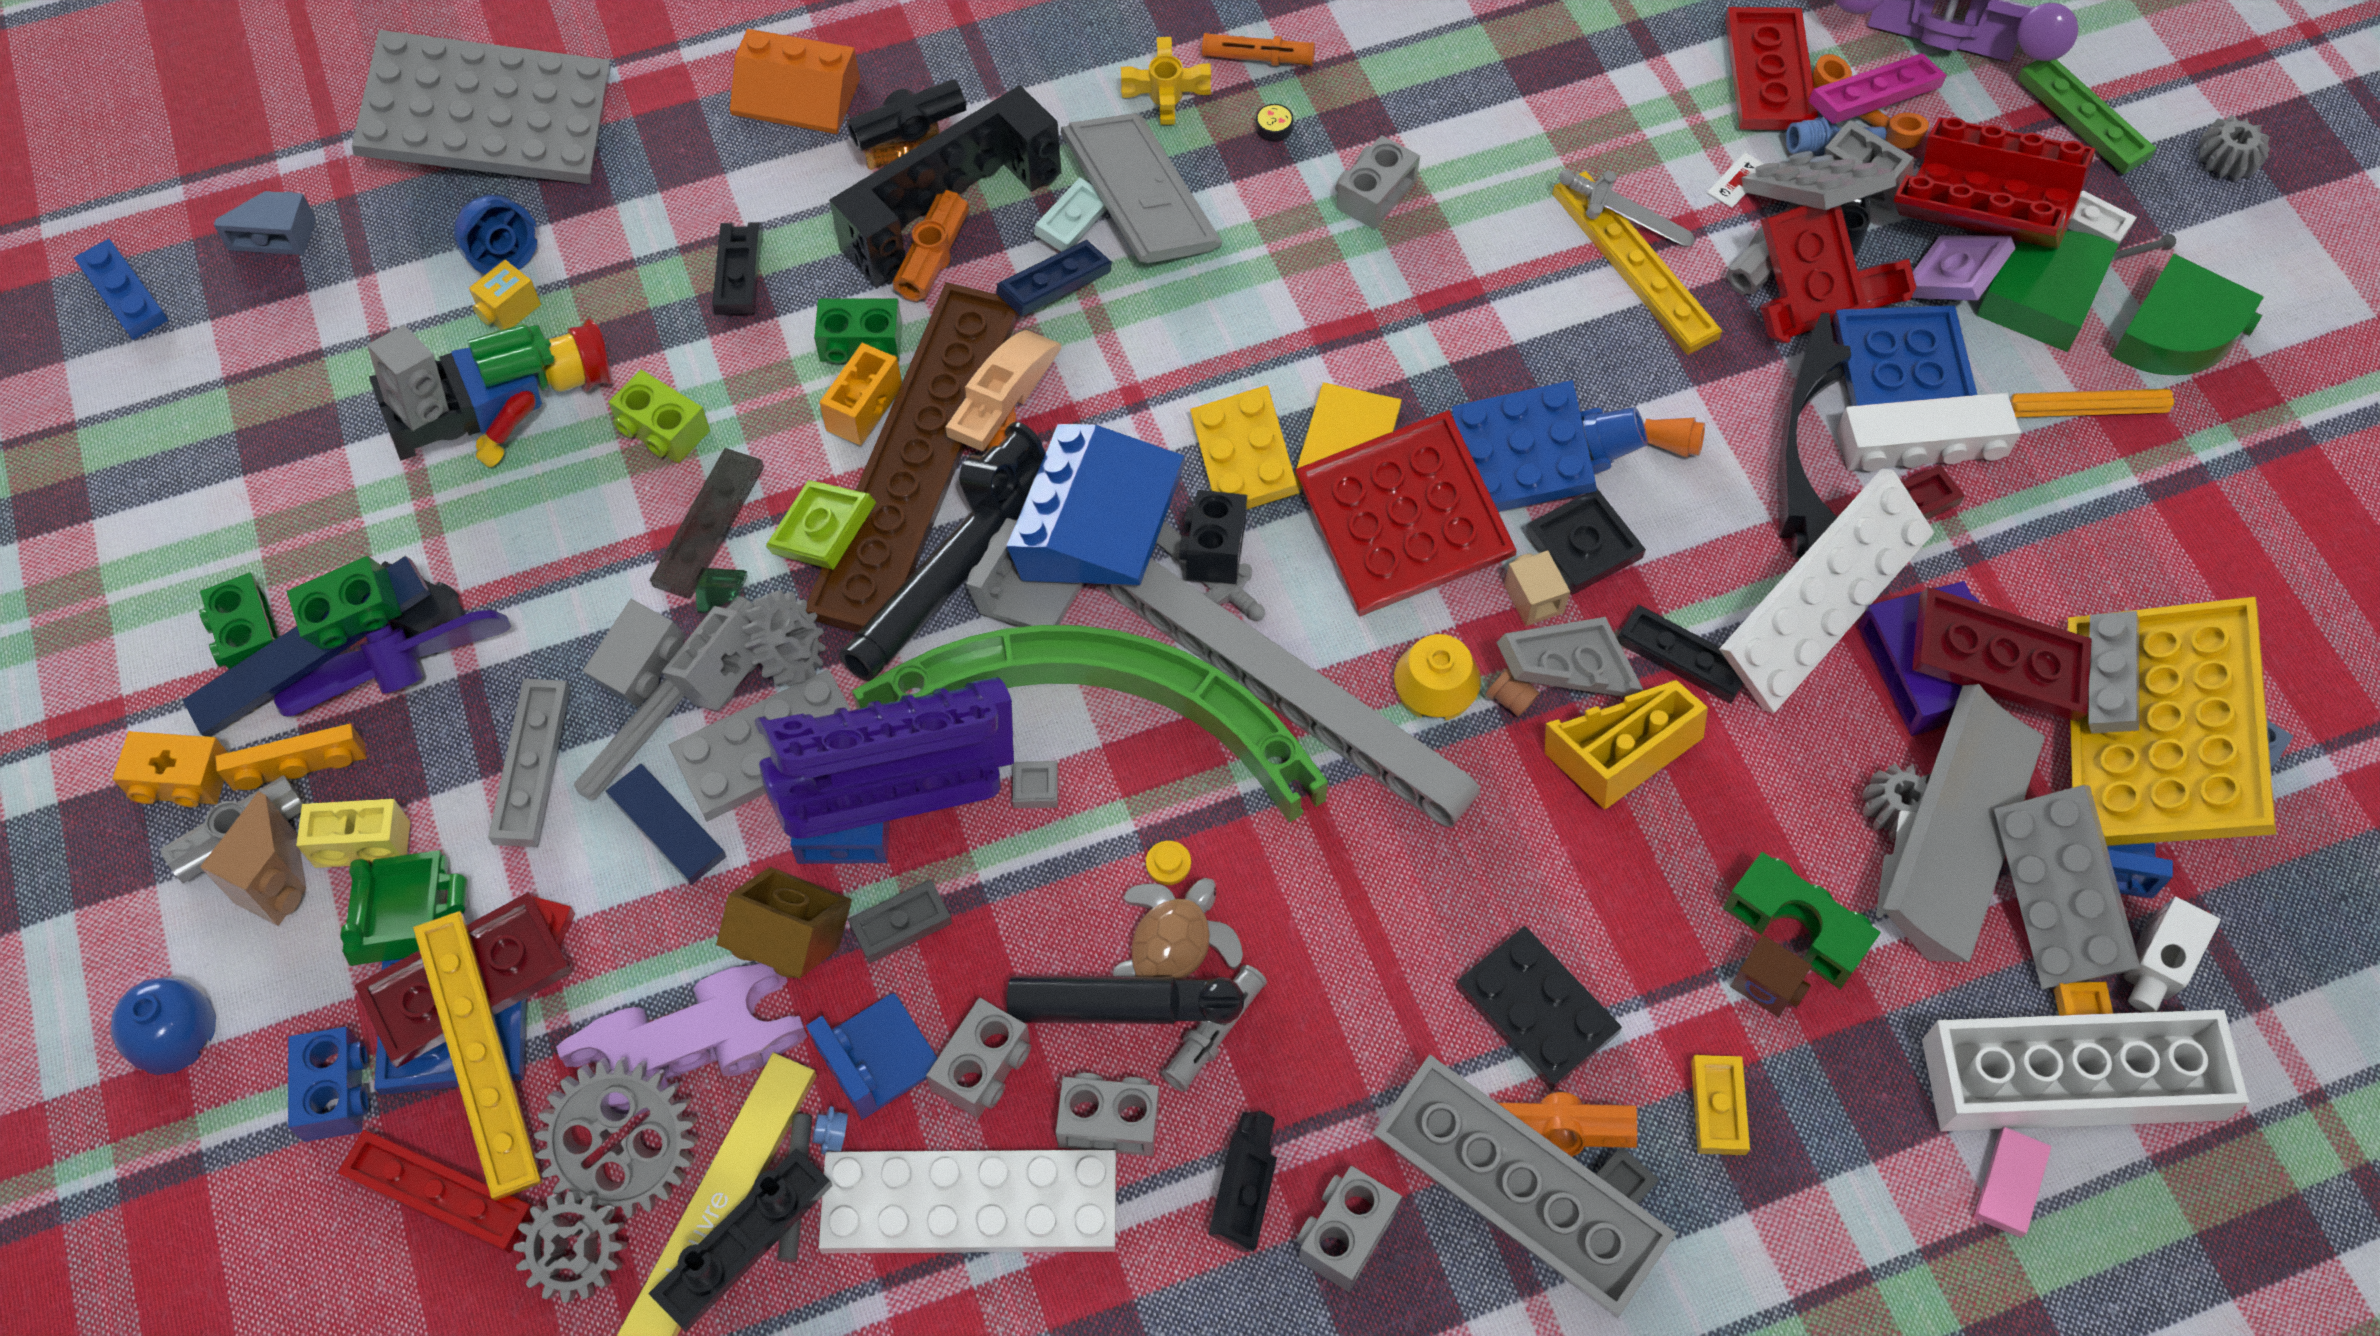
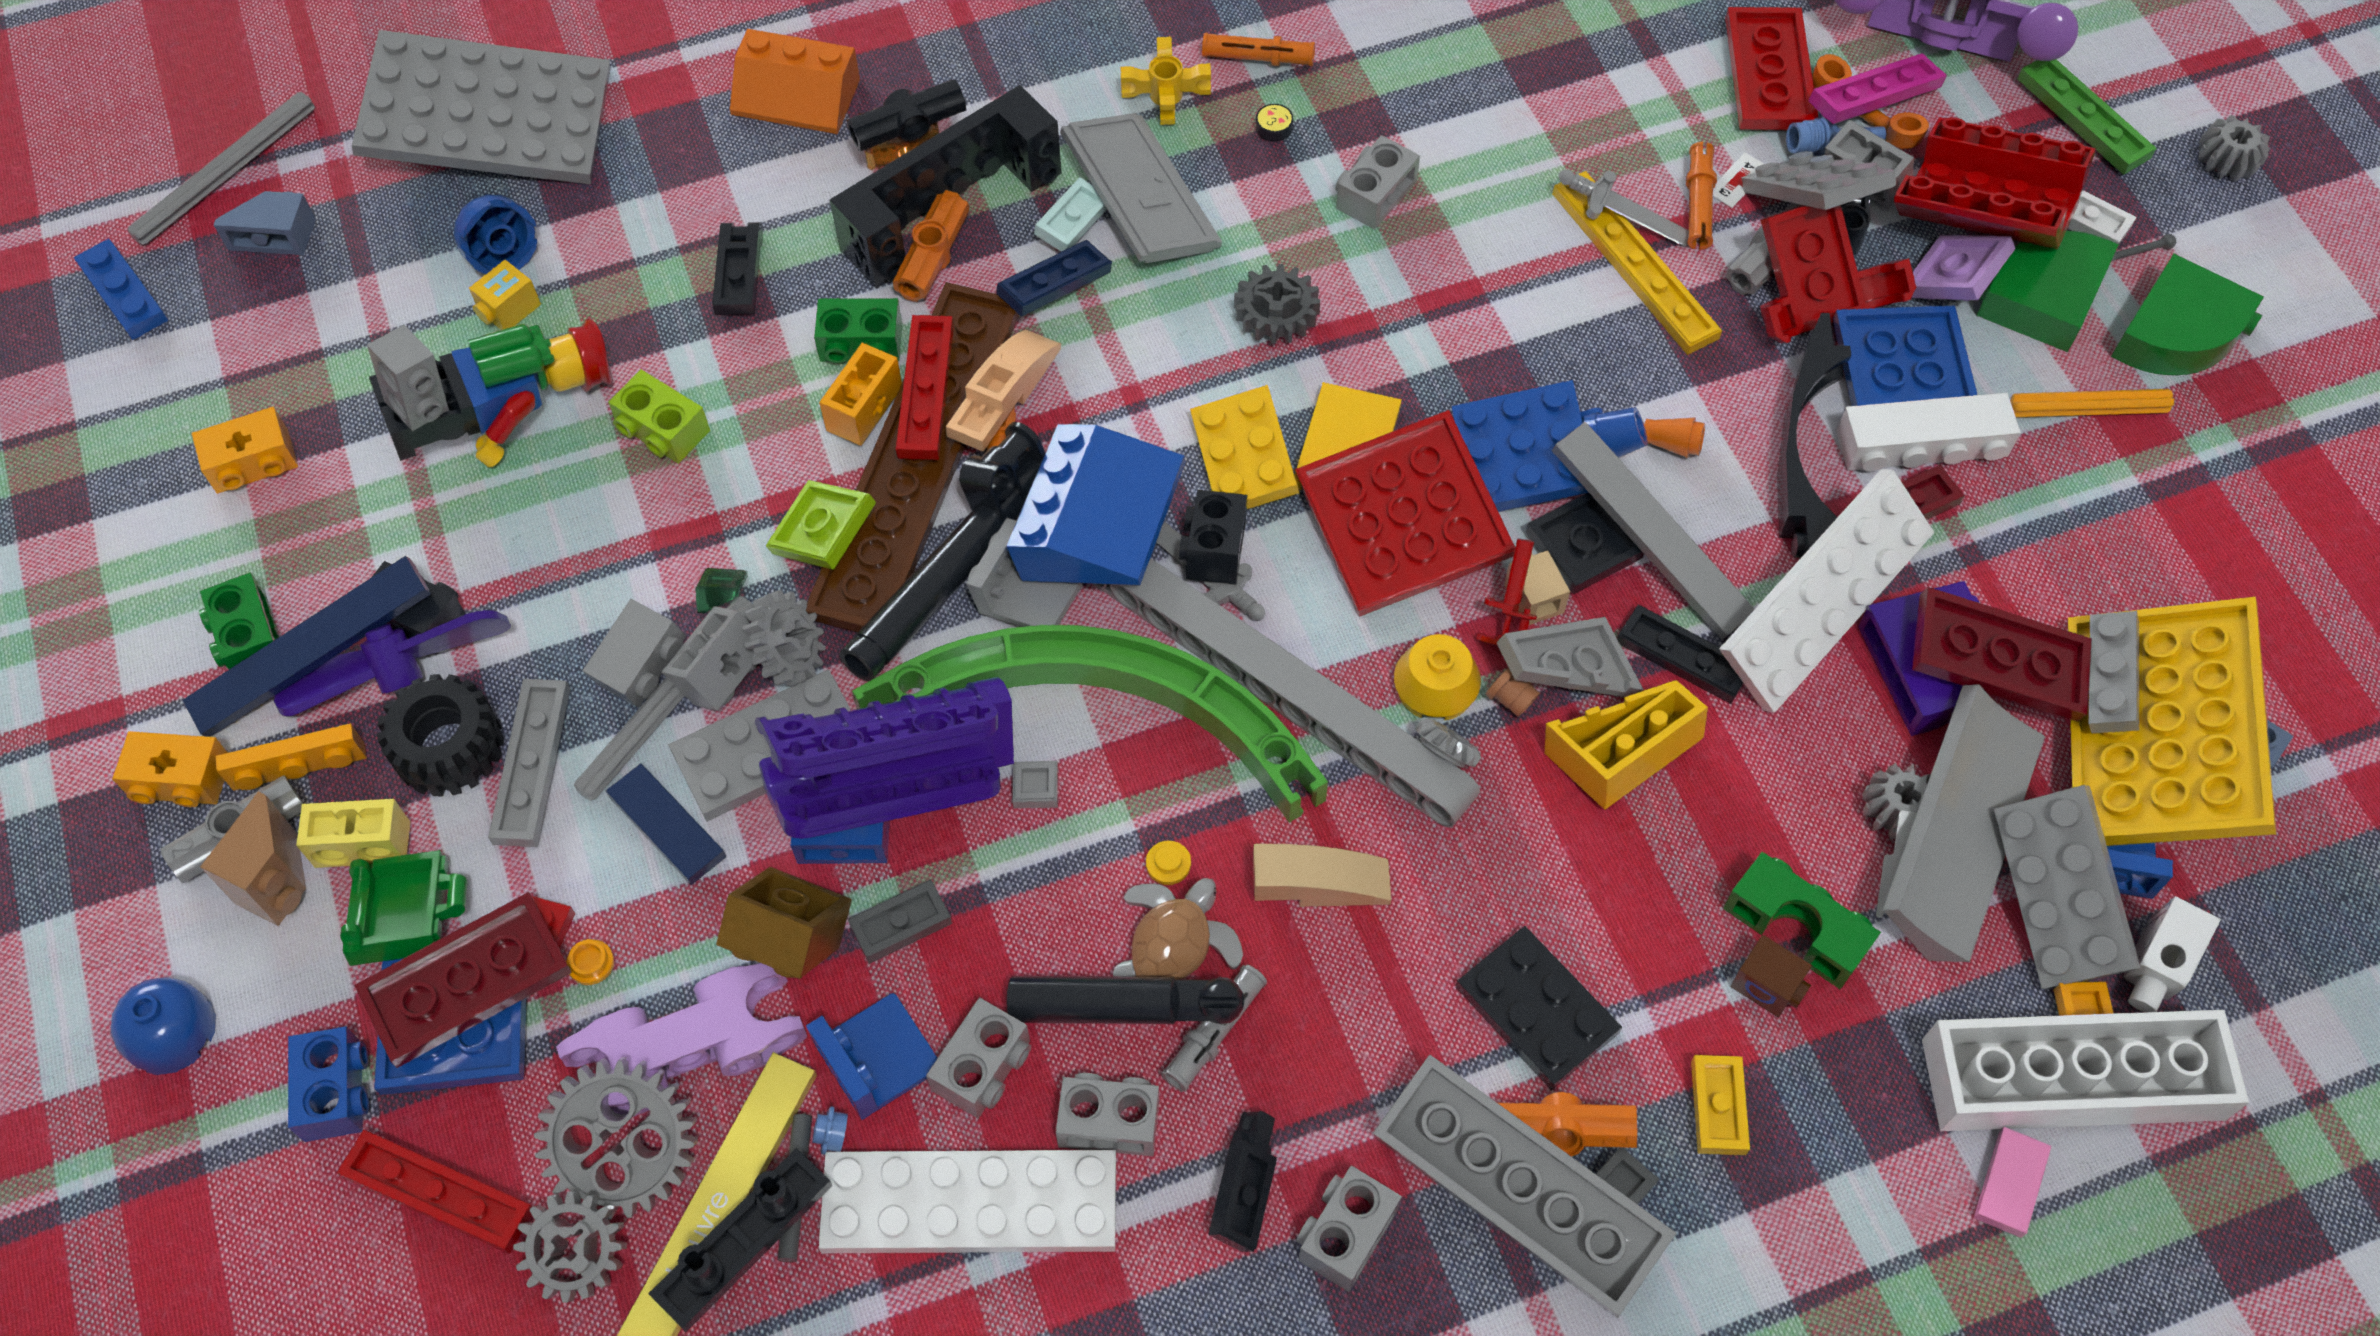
green brick [286,555,402,650] -> none
yellow tile [413,911,543,1201] -> none
clear smoke tile [650,448,764,600] -> none
none -> light grey axle [127,92,315,246]
none -> light orange brick [191,406,298,494]
none -> black tyre [377,674,504,797]
none -> light orange plate [566,939,614,985]
none -> red plate [896,315,954,460]
none -> dark grey gear [1234,264,1320,344]
none -> tan slope [1253,844,1391,907]
none -> light grey gear [1415,719,1481,768]
none -> red piece [1476,539,1537,645]
none -> light grey tile [1551,422,1755,640]
none -> orange pin [1686,142,1717,250]

